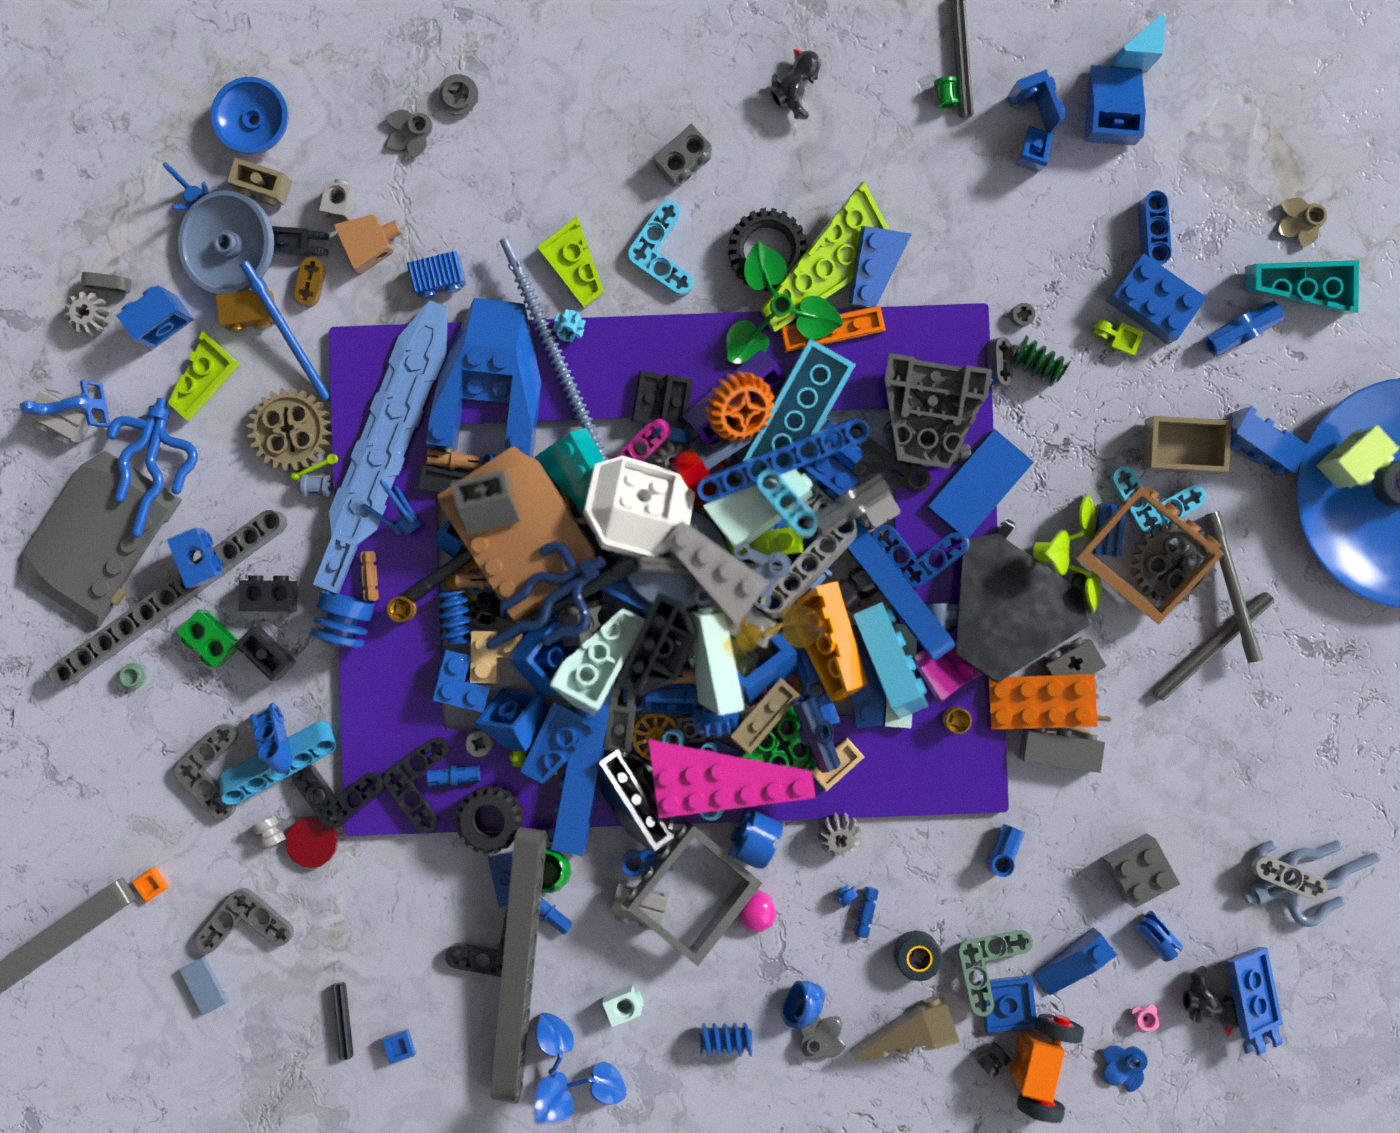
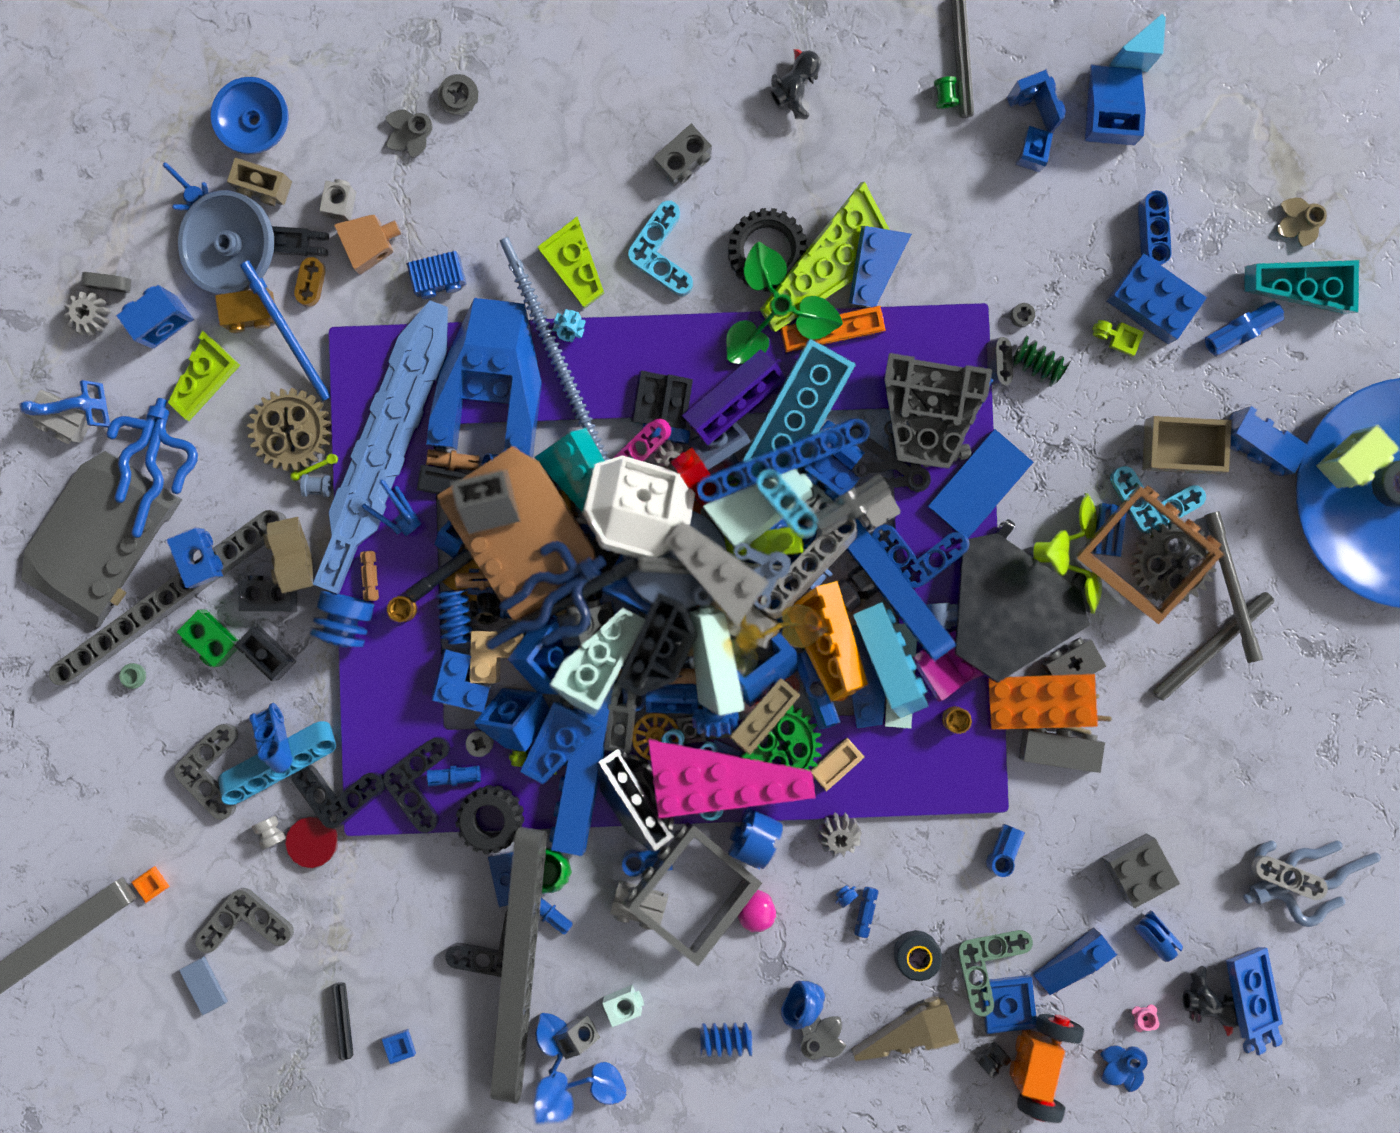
orange gear [705,372,775,443] -> none
dark blue piece [791,693,841,773] -> none
none -> dark tan brick [263,516,313,593]
none -> dark grey brick [553,1015,601,1059]

